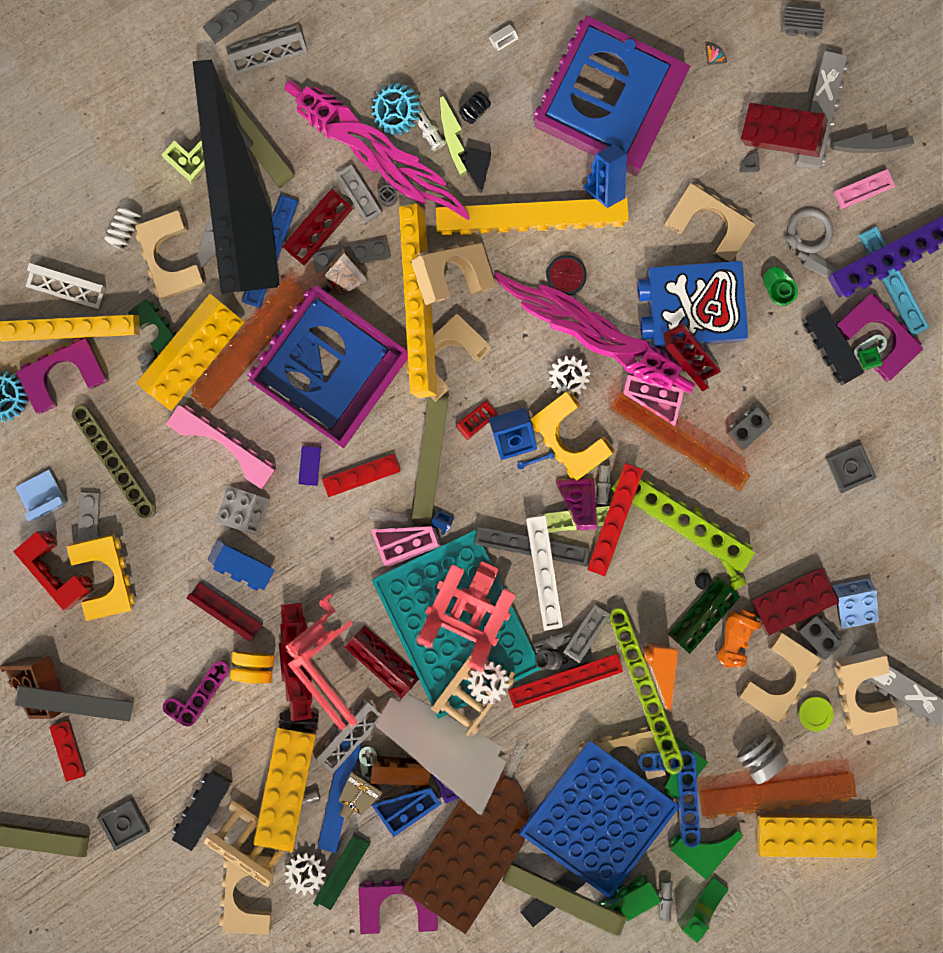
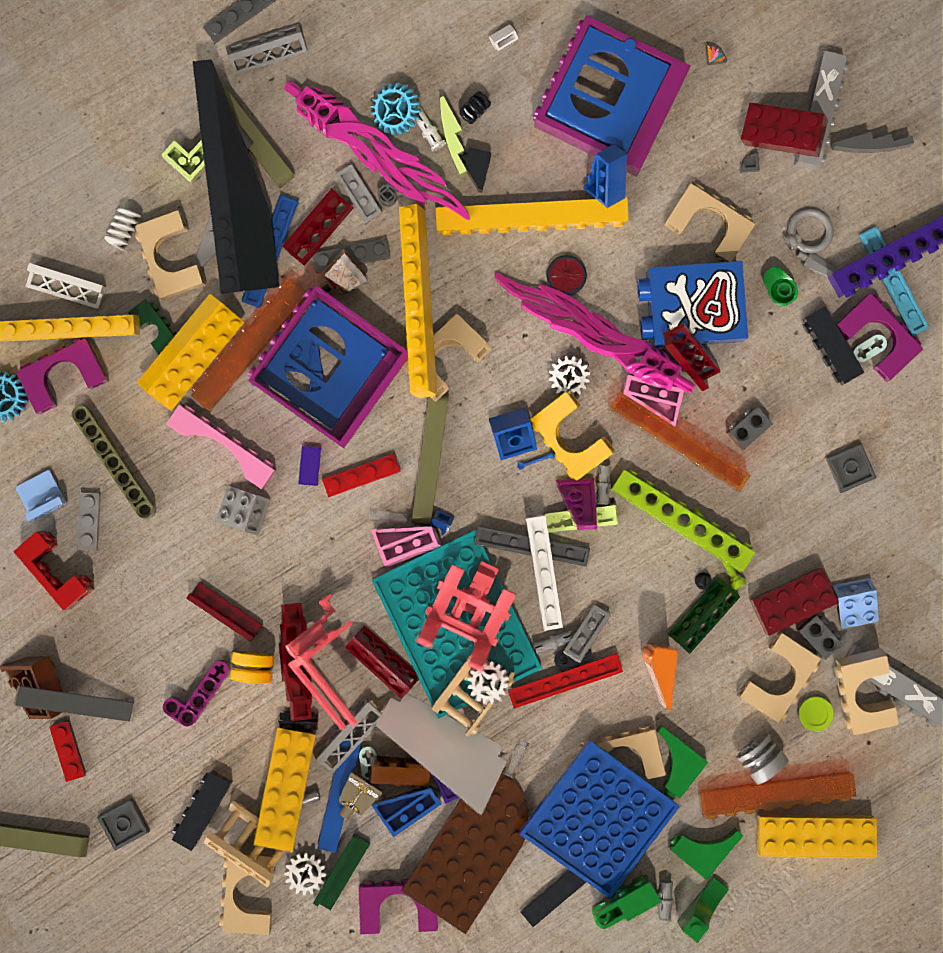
yellow arch [67,533,136,621] -> none
dark grey wheel [137,350,157,374] -> none
blue wedge [208,539,275,591] -> none
tan arch [411,242,496,305] -> none
red slope [456,401,498,441] -> none
olive beam [502,863,627,936] -> none
dark grey wheel [535,650,562,670] -> none
red plate [587,463,644,577] -> none
lime beam [610,609,683,774] -> none
blue beam [637,749,700,847] -> none
orange animal [717,609,762,668] -> none
dark grey brick [781,5,825,38] -> none
bright pink plate [834,169,895,210] -> none
green tile [858,346,882,371] -> none

